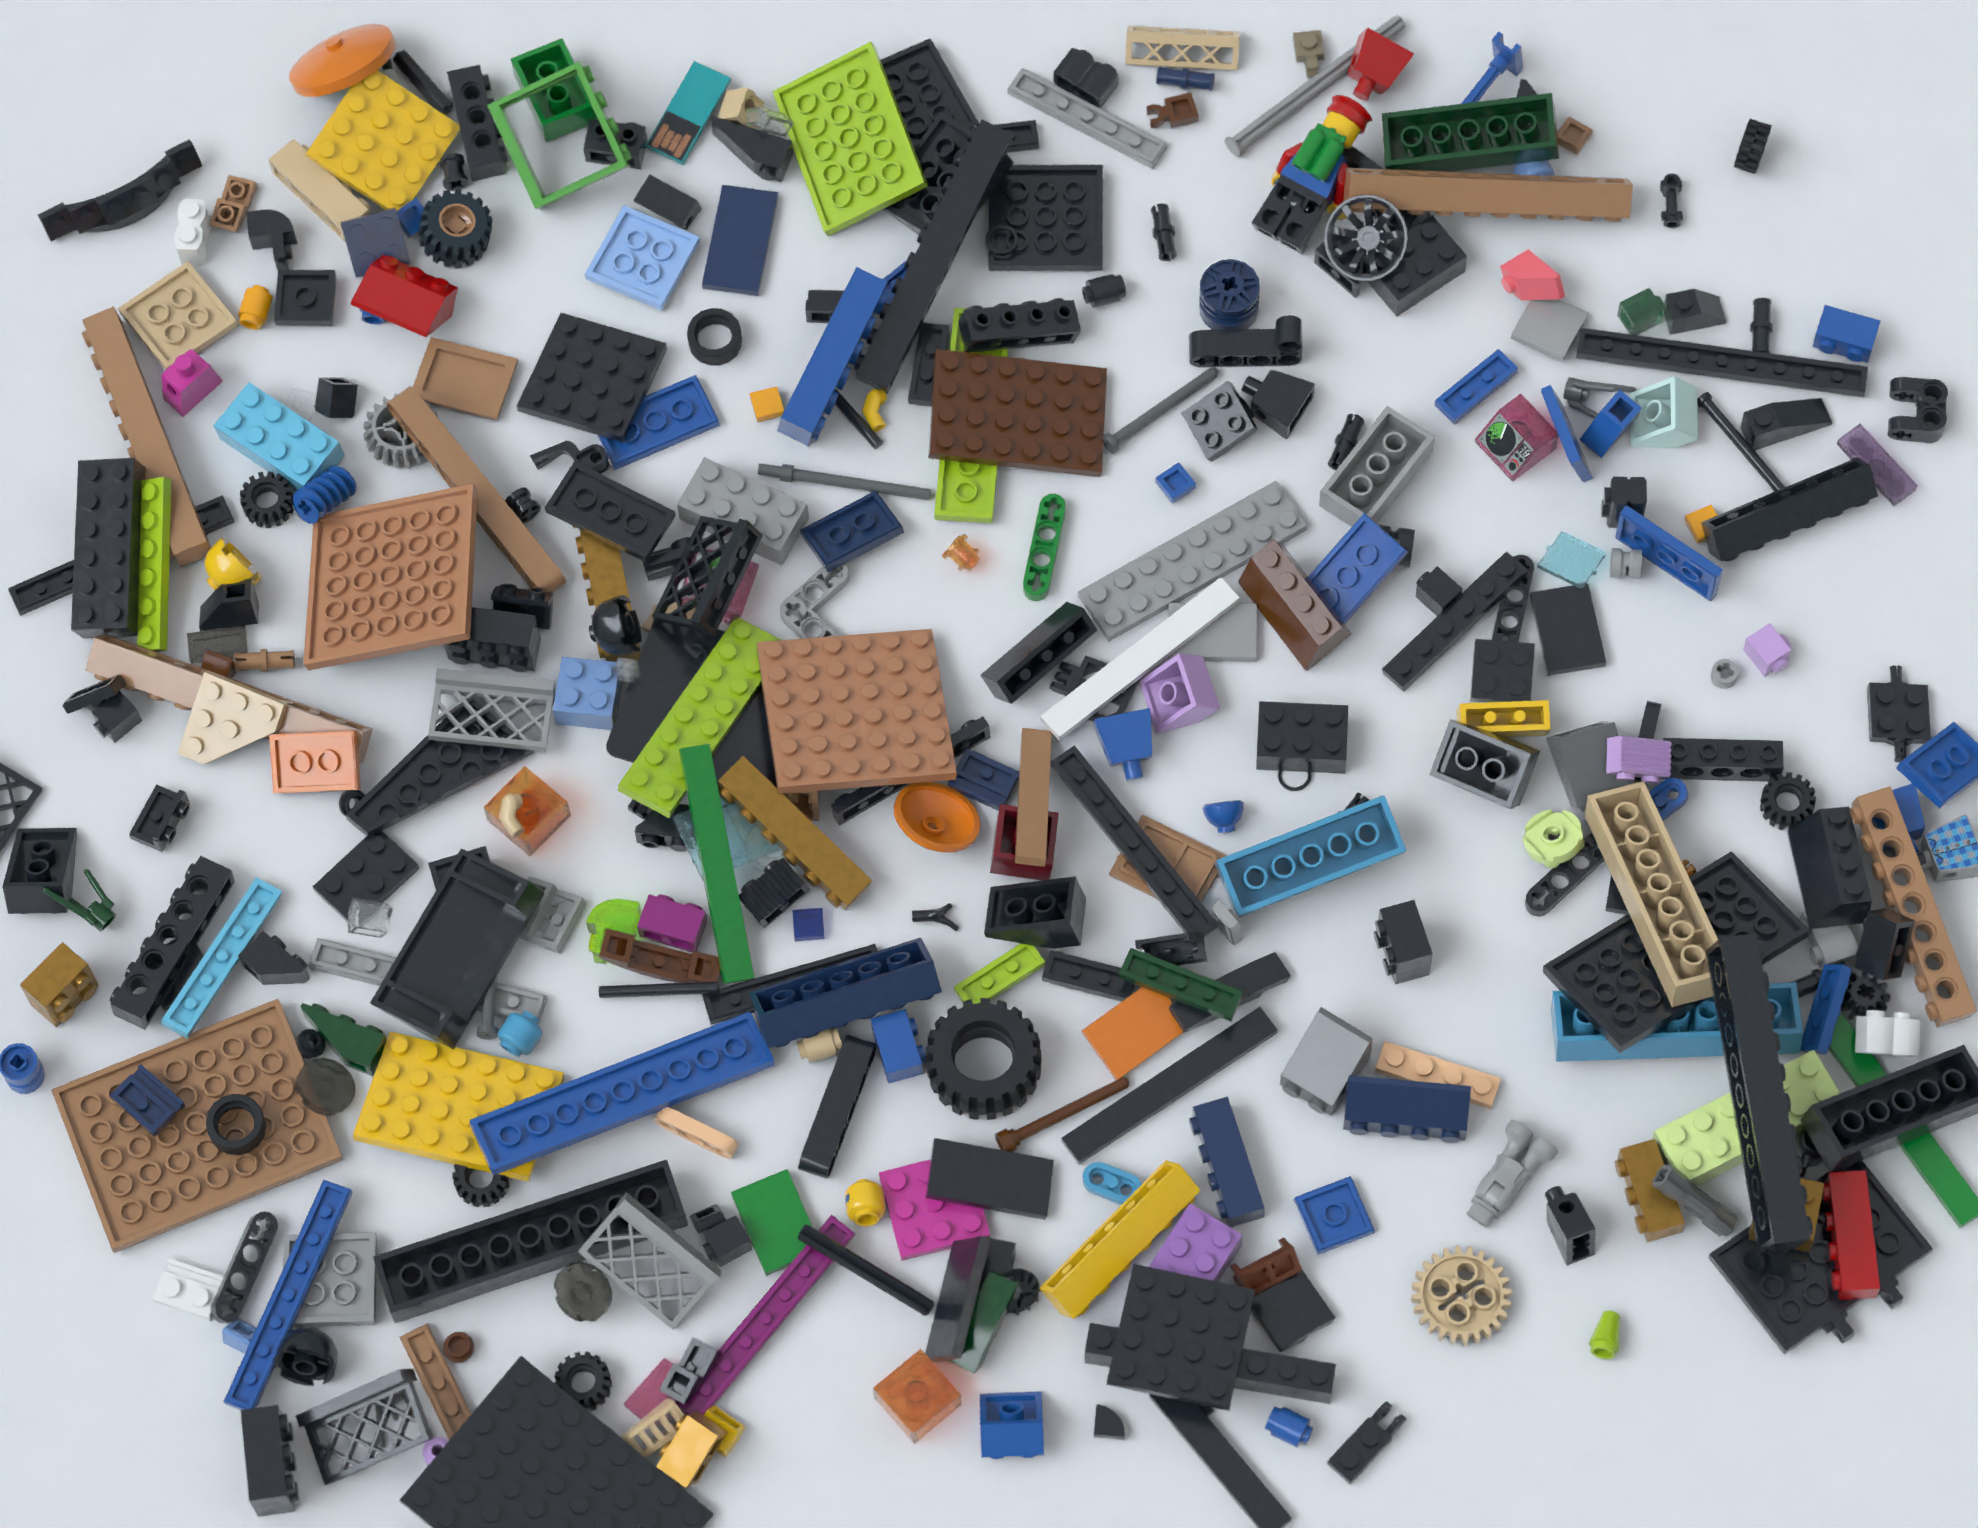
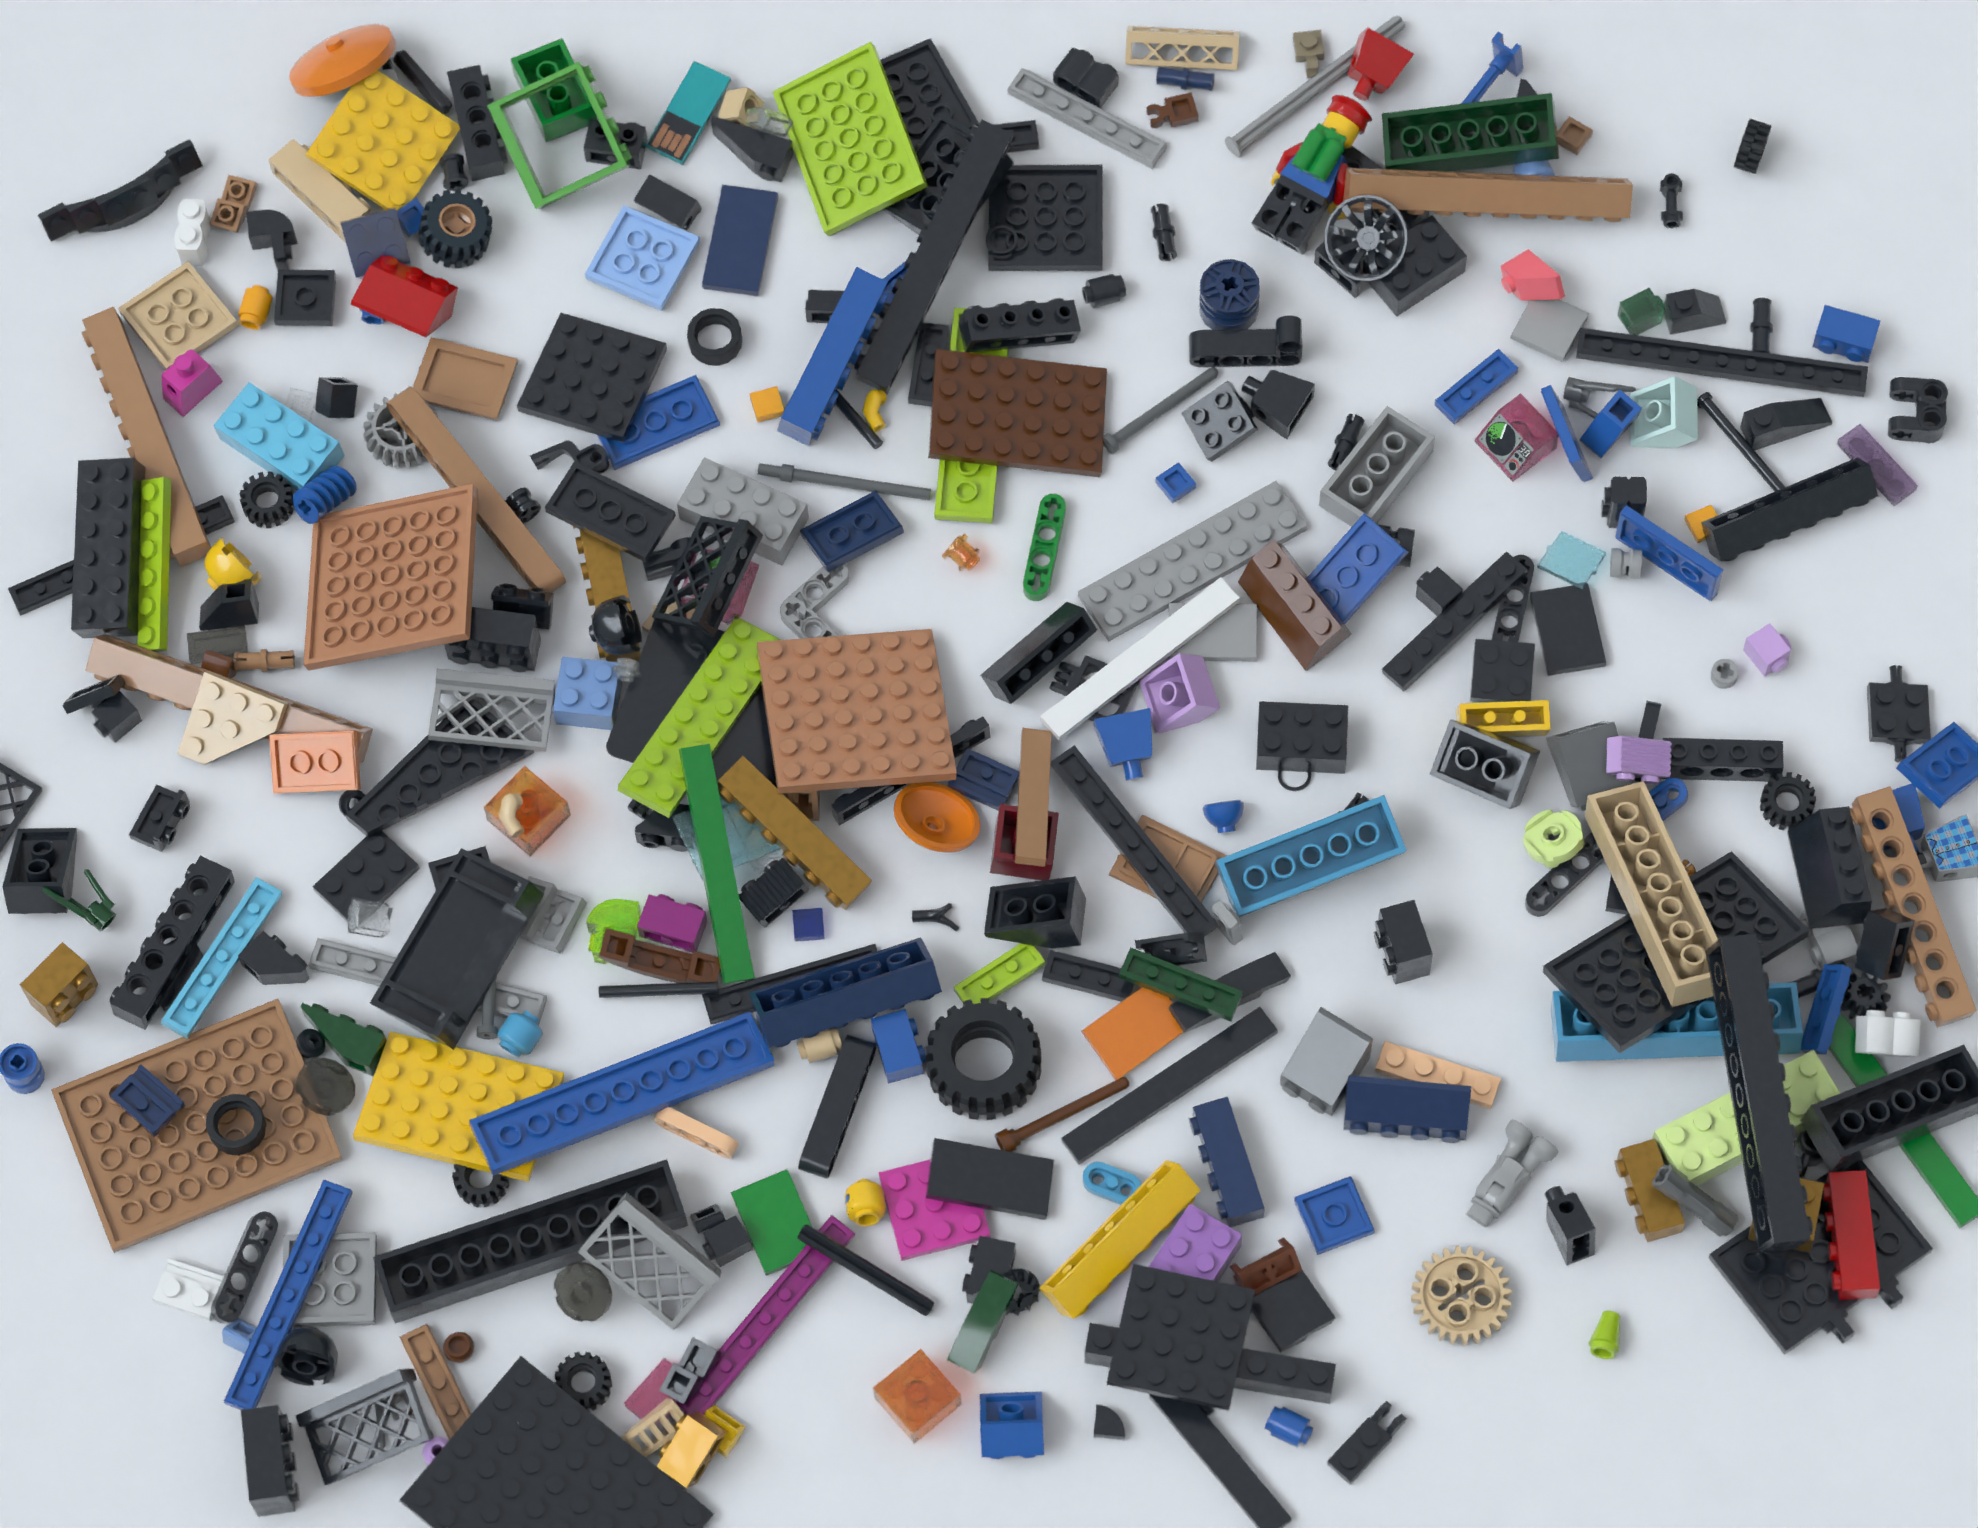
black tile [924,1236,990,1362] -> none

